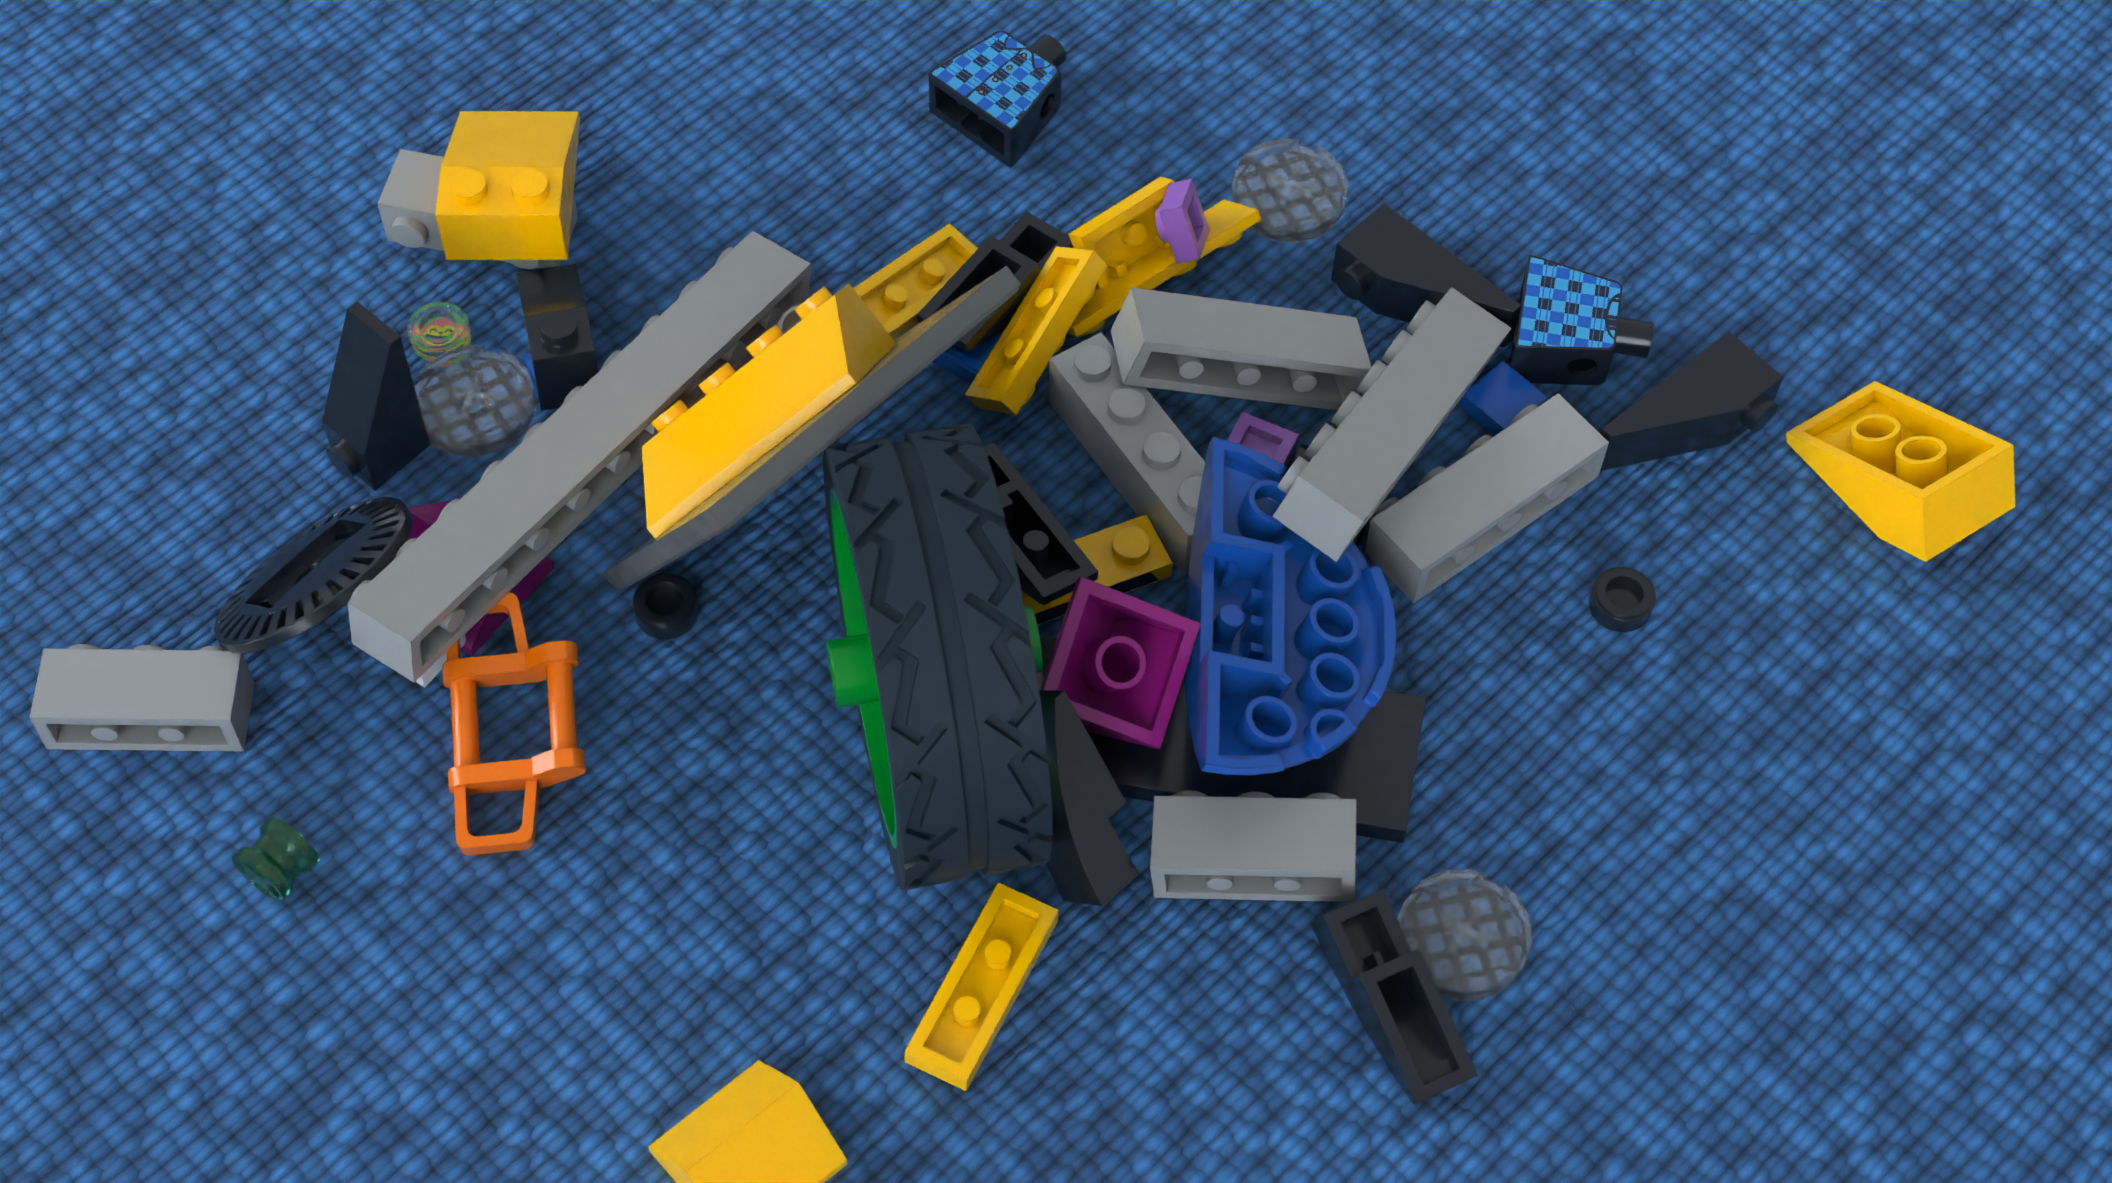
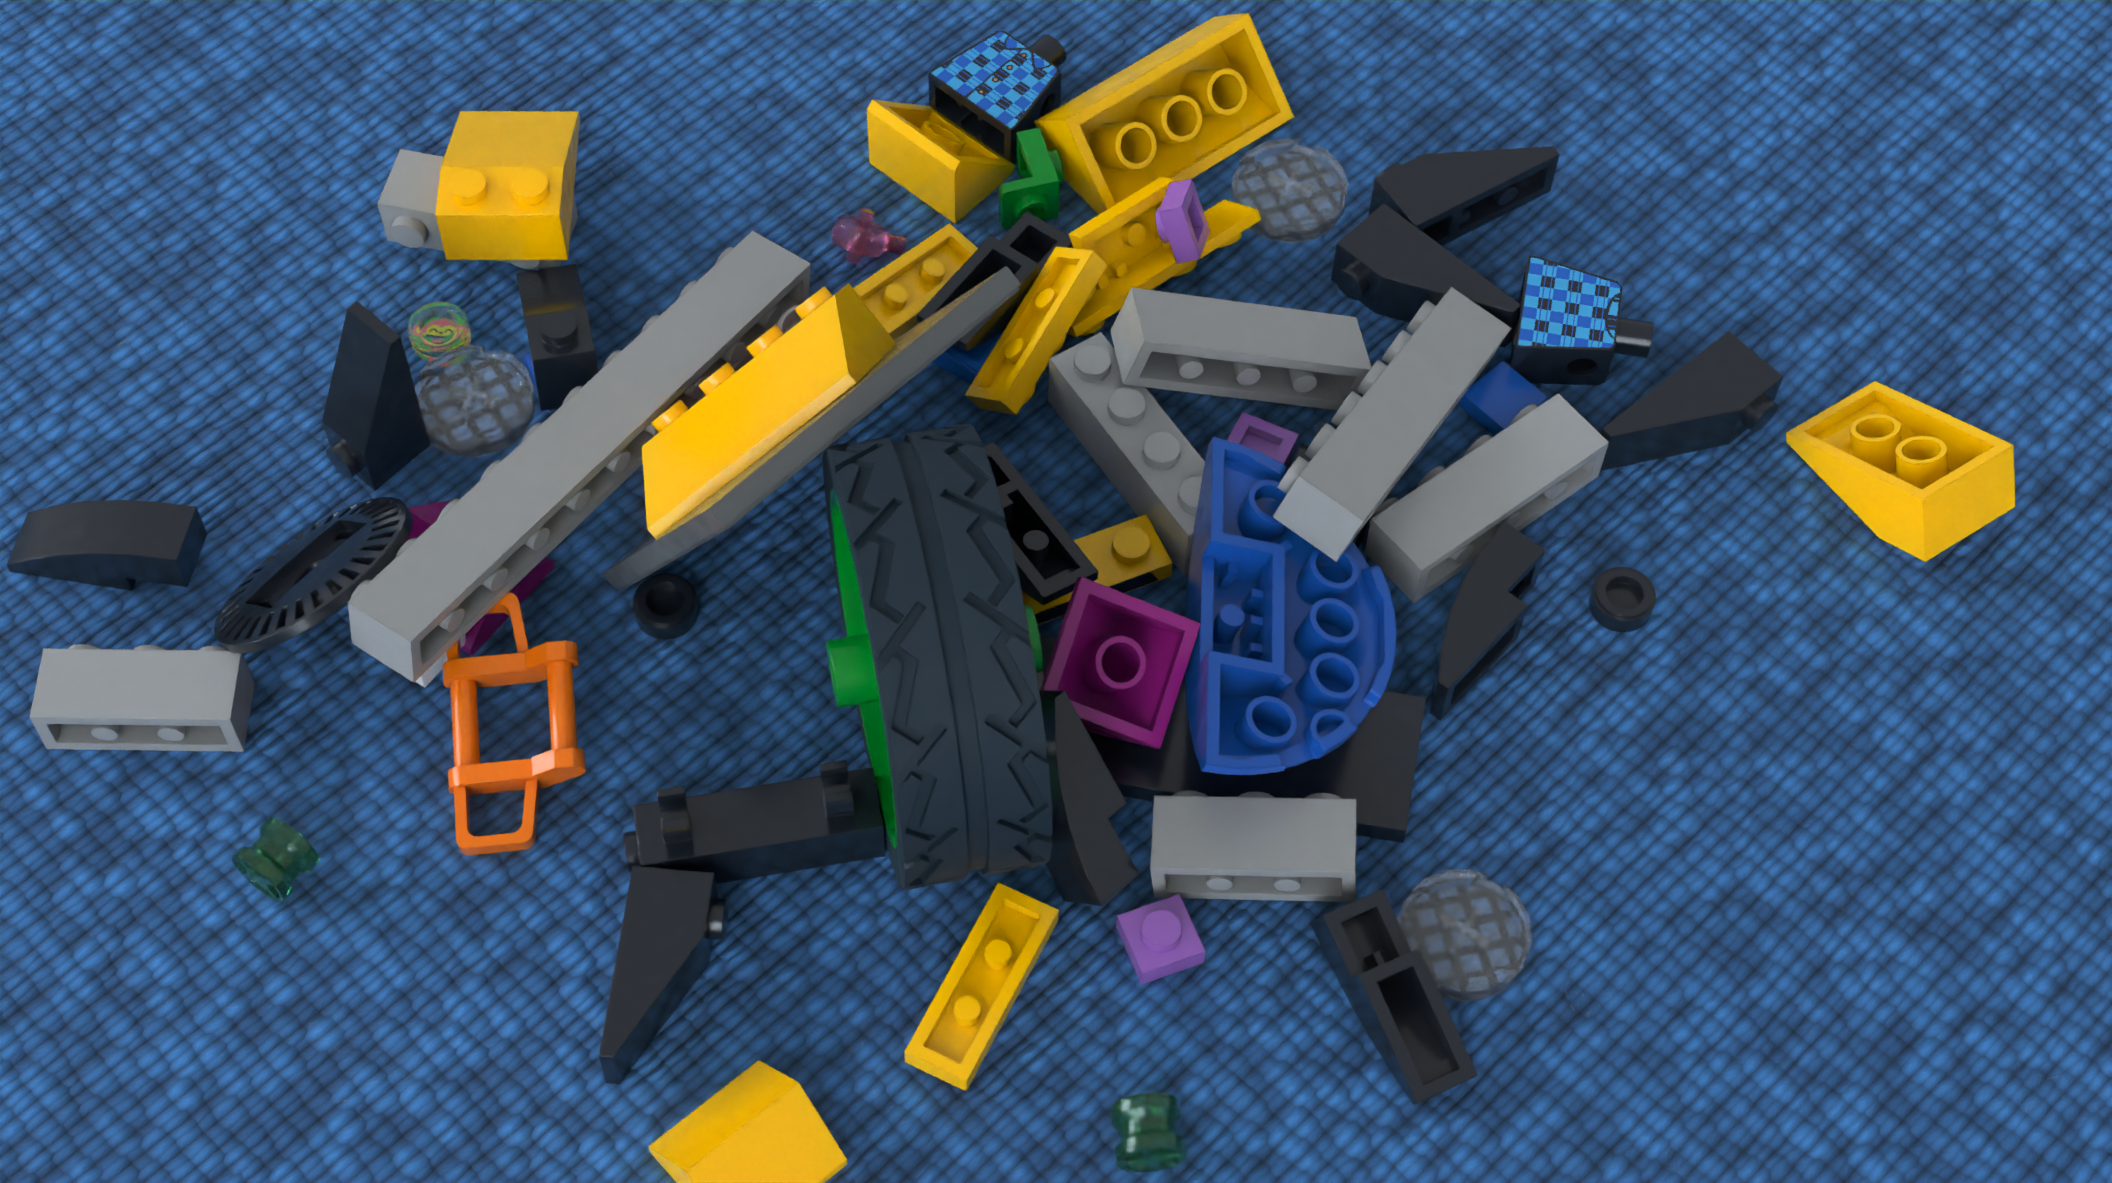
none -> black slope [7,500,207,591]
none -> black slope [599,866,729,1084]
none -> black brick [623,760,885,884]
none -> clear pink piece [832,208,906,264]
none -> yellow slope [867,99,1015,224]
none -> green bracket [999,127,1063,229]
none -> yellow slope [1034,13,1294,215]
none -> clear green wheel [1110,1092,1186,1173]
none -> medium lavender plate [1116,894,1205,985]
none -> black slope [1369,146,1560,246]
none -> black slope [1430,522,1545,720]

